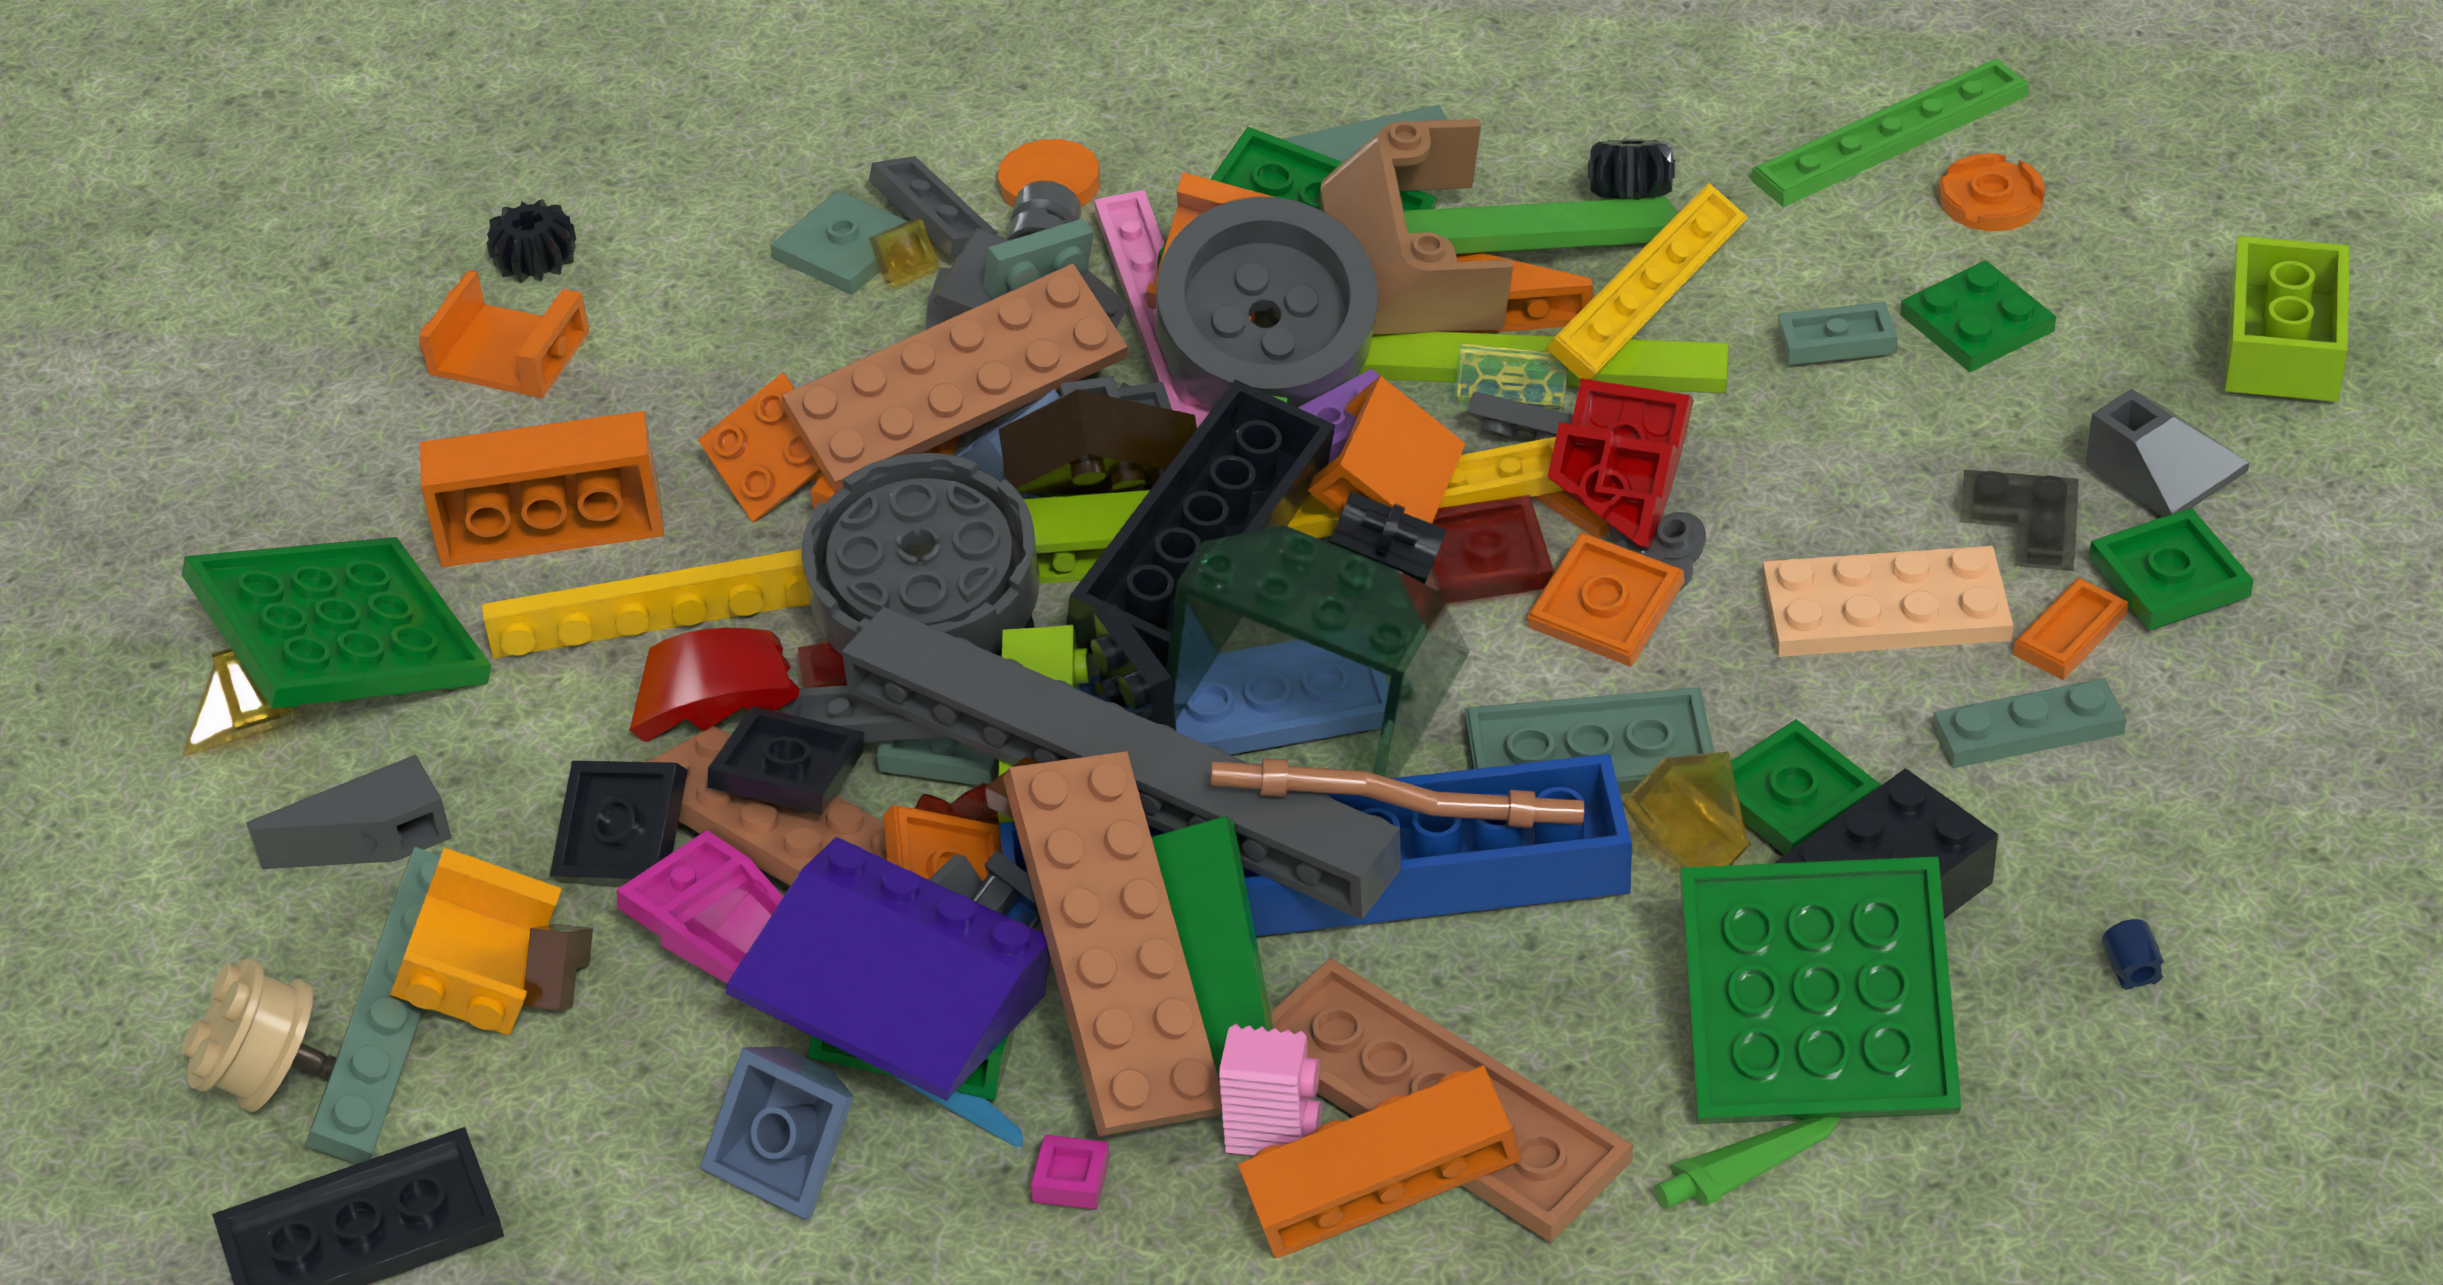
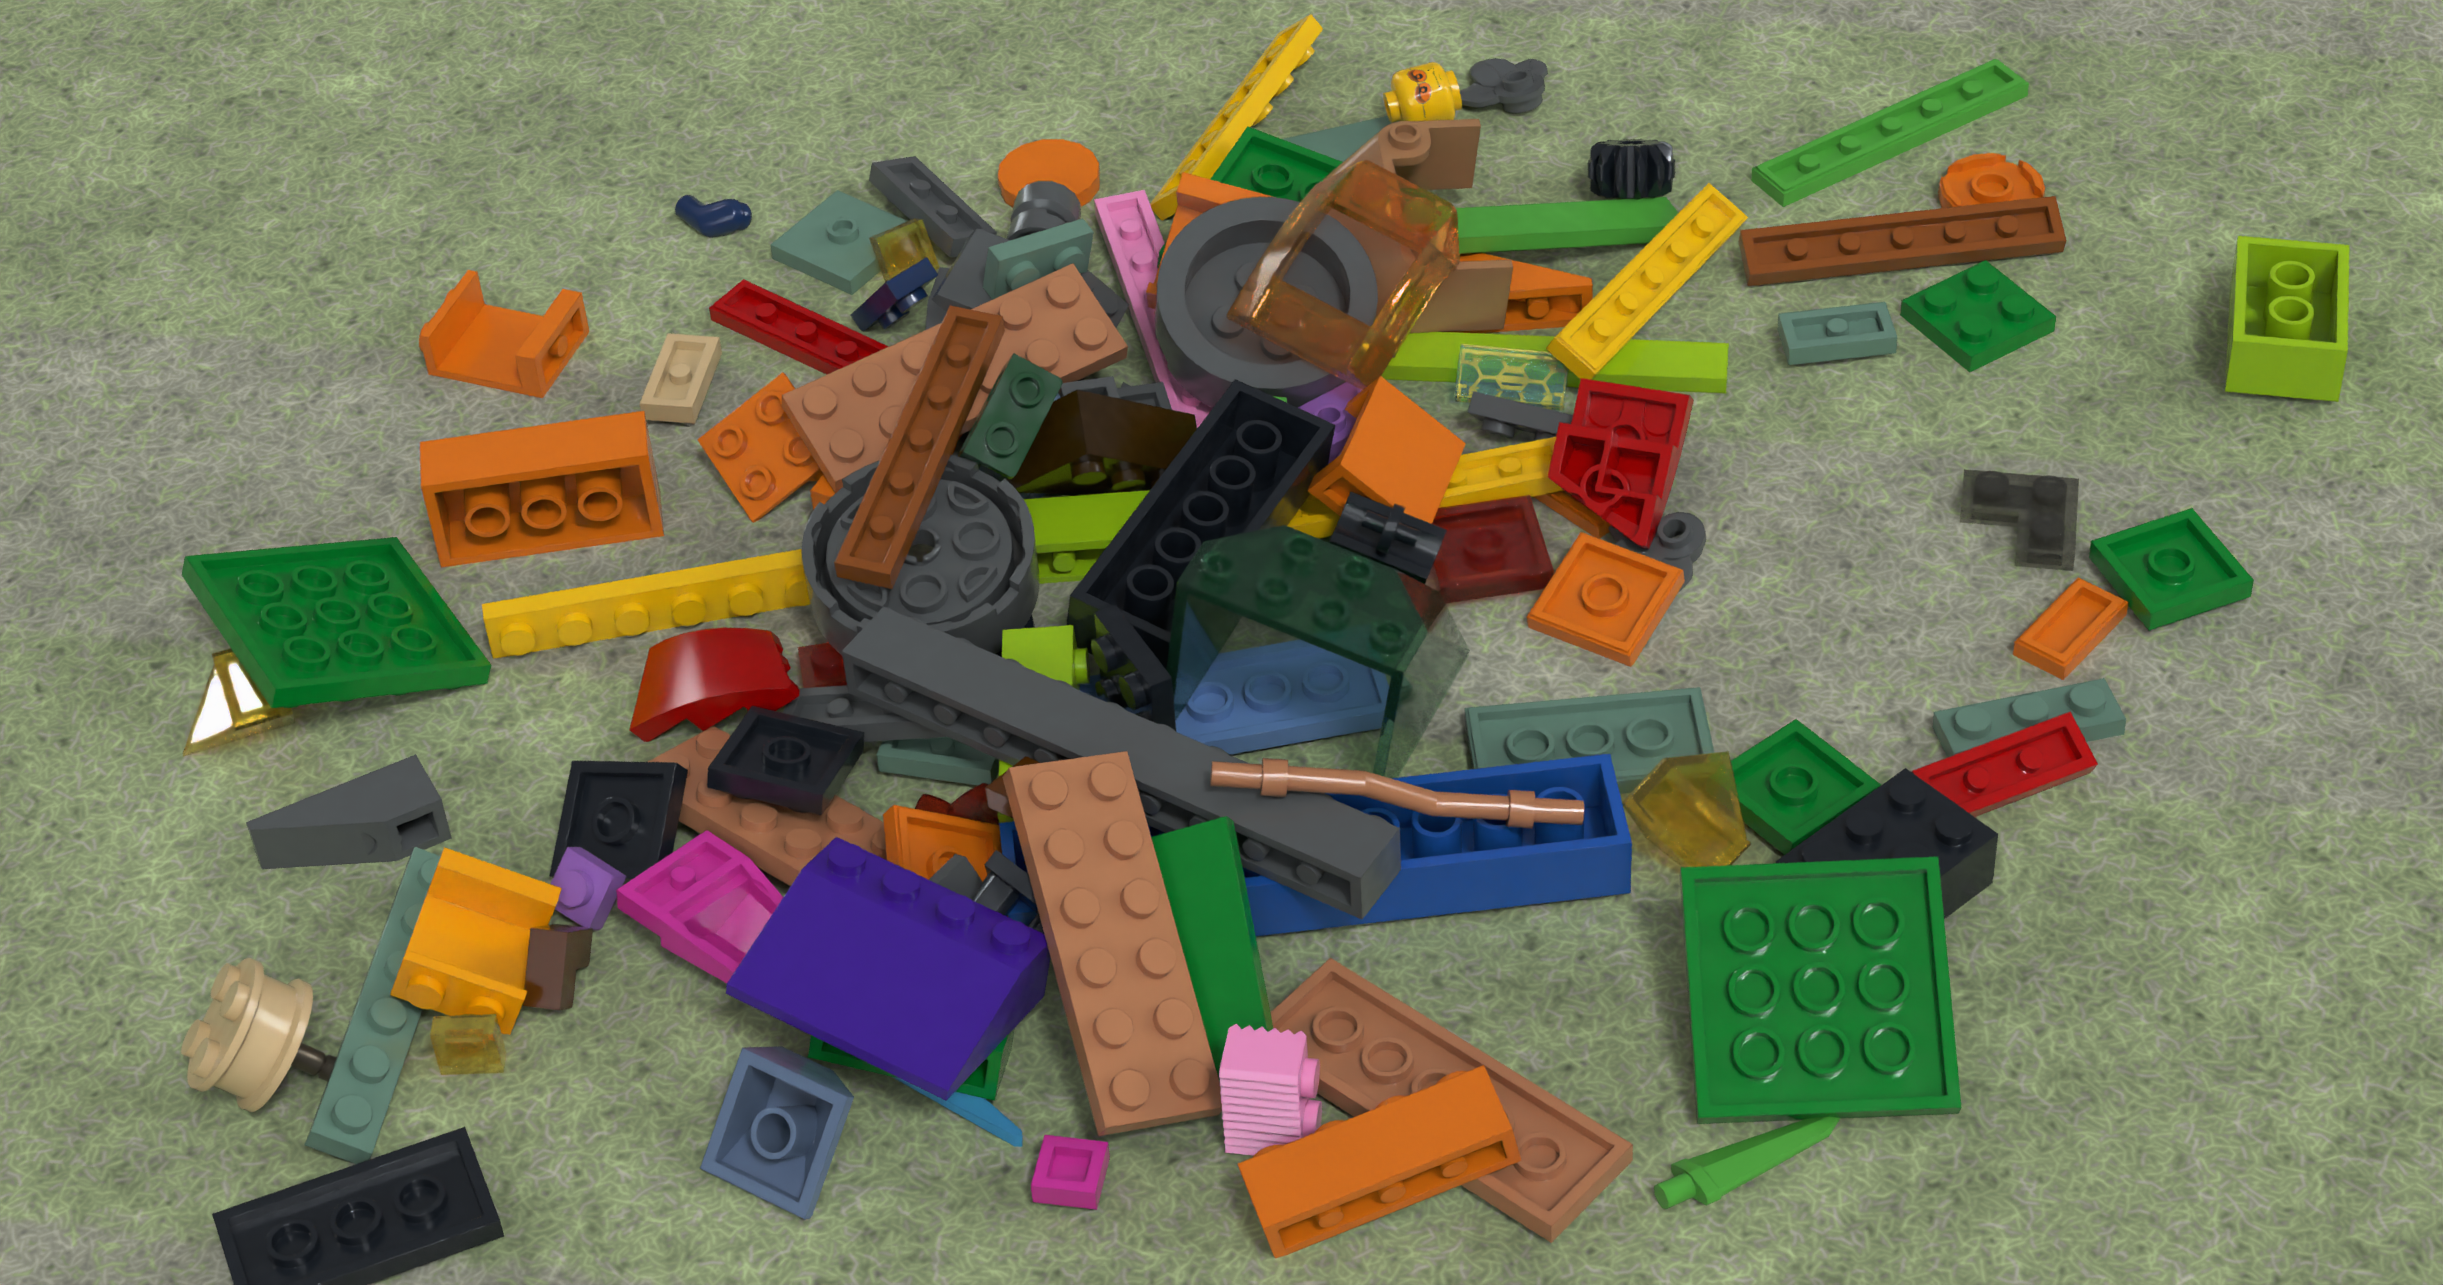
black gear [486,199,577,283] -> none
light nougat plate [1762,545,2014,657] -> none
dark grey slope [2085,389,2249,517] -> none
dark blue hose [2101,919,2164,990] -> none
none -> clear yellow plate [430,1014,507,1075]
none -> medium lavender plate [551,847,627,930]
none -> tan plate [640,333,722,424]
none -> dark blue arm [675,195,752,238]
none -> red tile [709,279,889,375]
none -> dark orange plate [834,305,1005,589]
none -> dark blue plate [851,257,938,332]
none -> dark green bracket [957,353,1062,479]
none -> yellow plate [1150,14,1323,221]
none -> clear orange wedge [1227,159,1460,390]
none -> yellow head [1383,62,1462,123]
none -> dark grey plate [1460,58,1548,113]
none -> dark orange plate [1738,196,2067,286]
none -> red plate [1912,711,2098,817]

